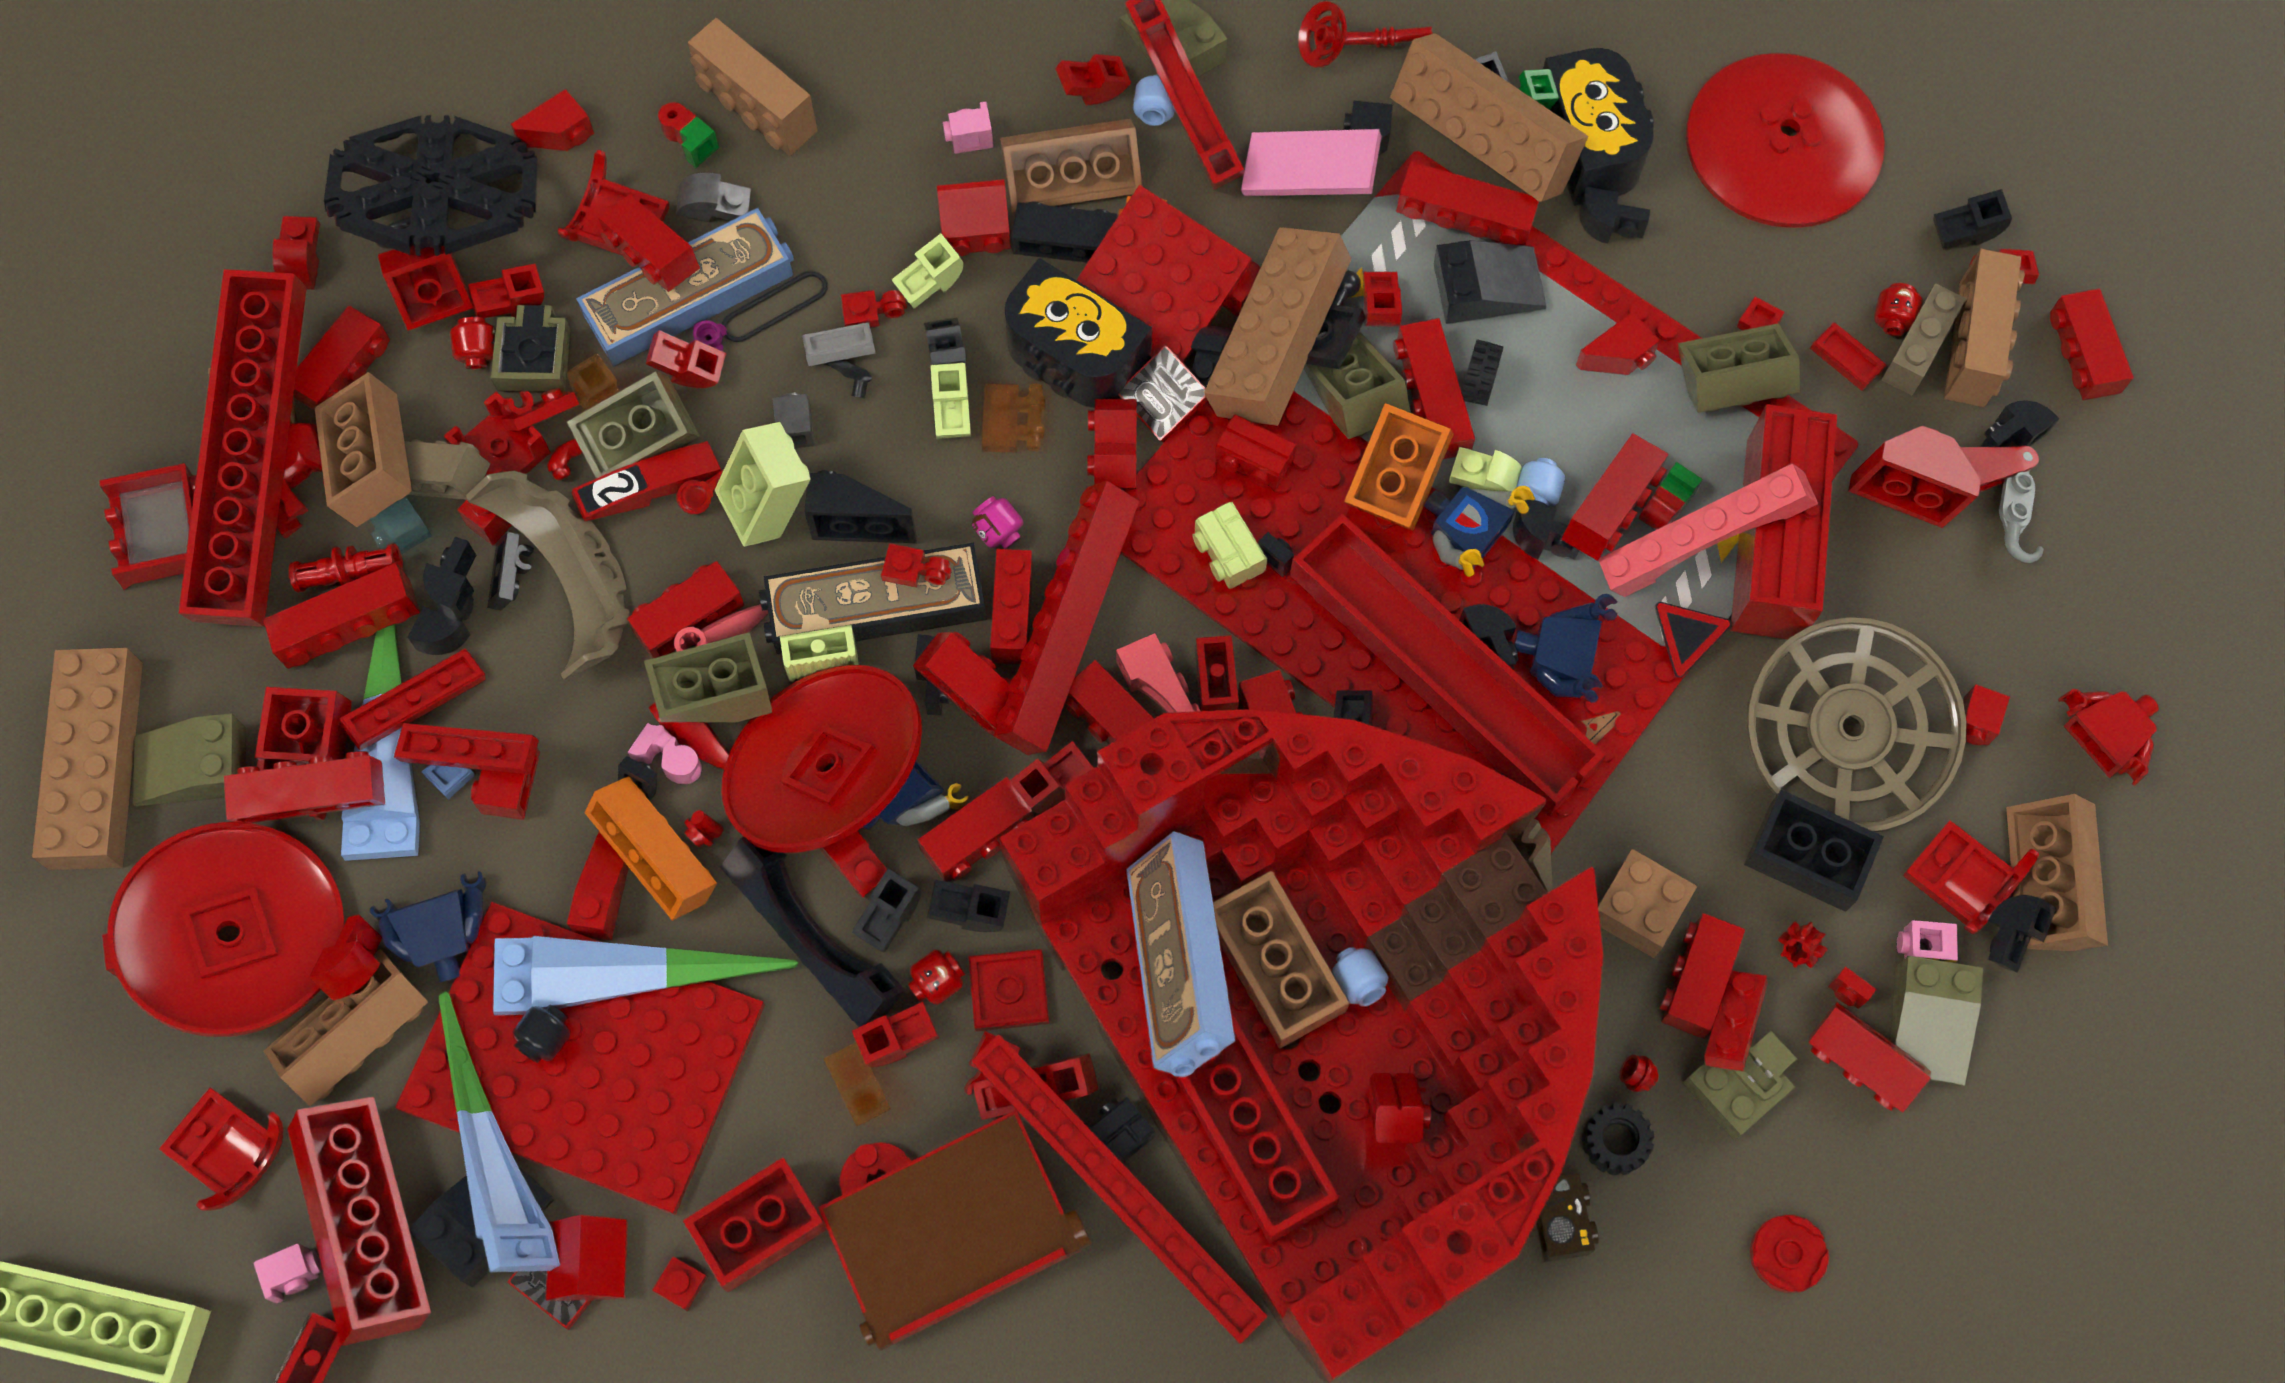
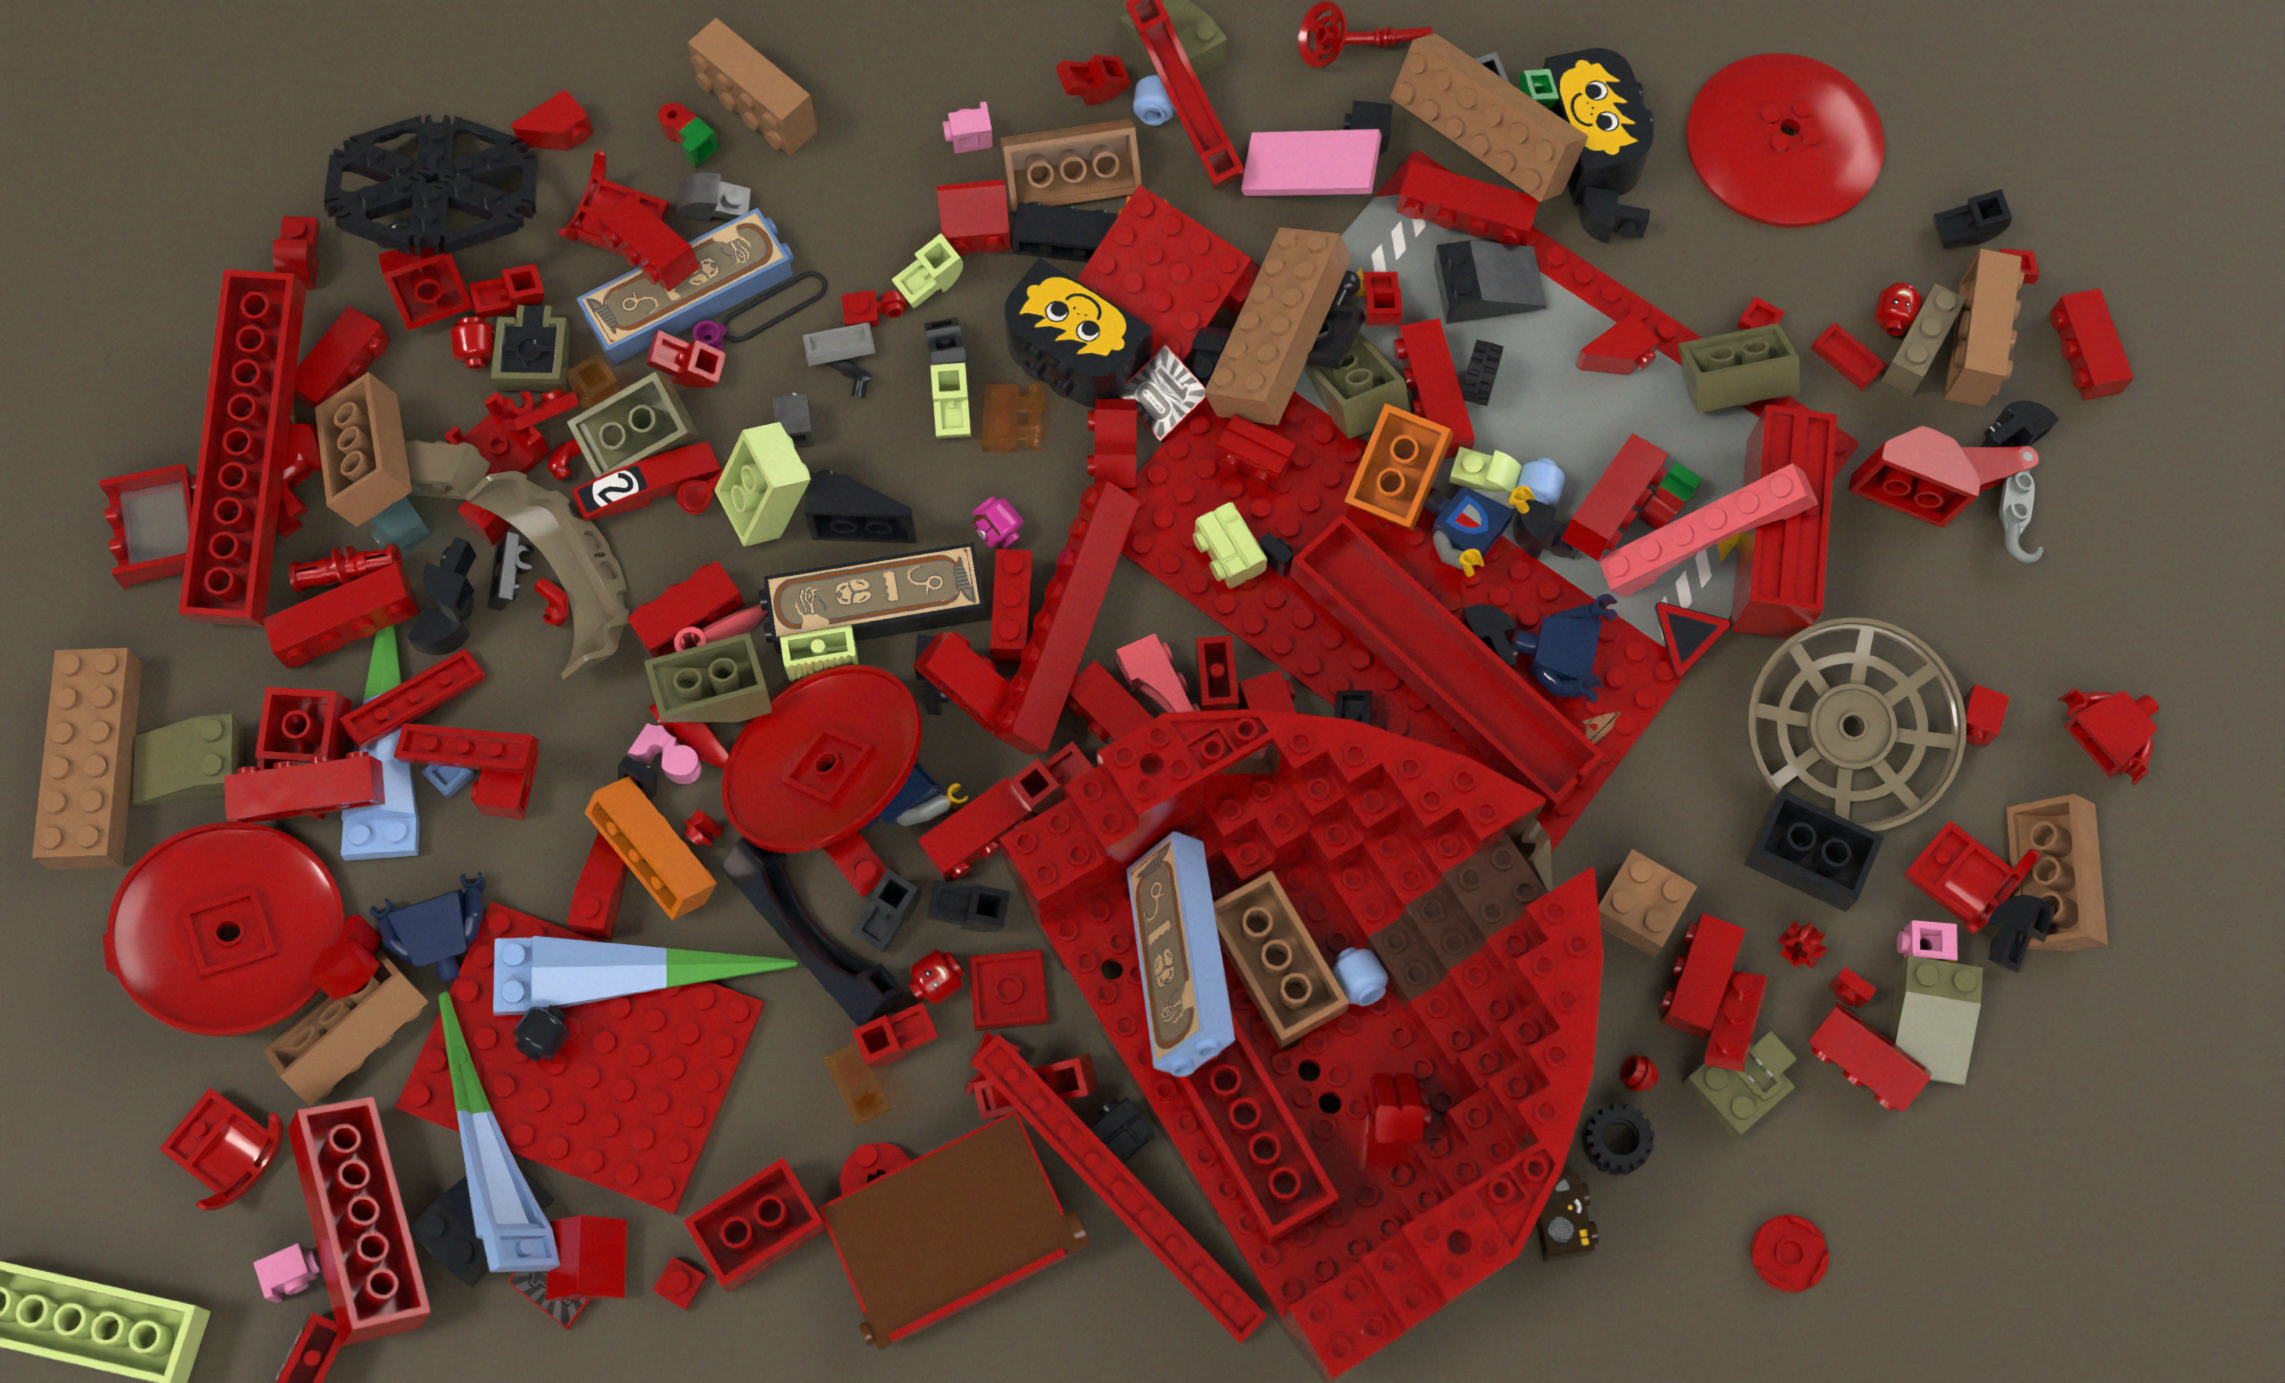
red plate [881,543,952,588] -> none
none -> red arm [534,577,569,626]

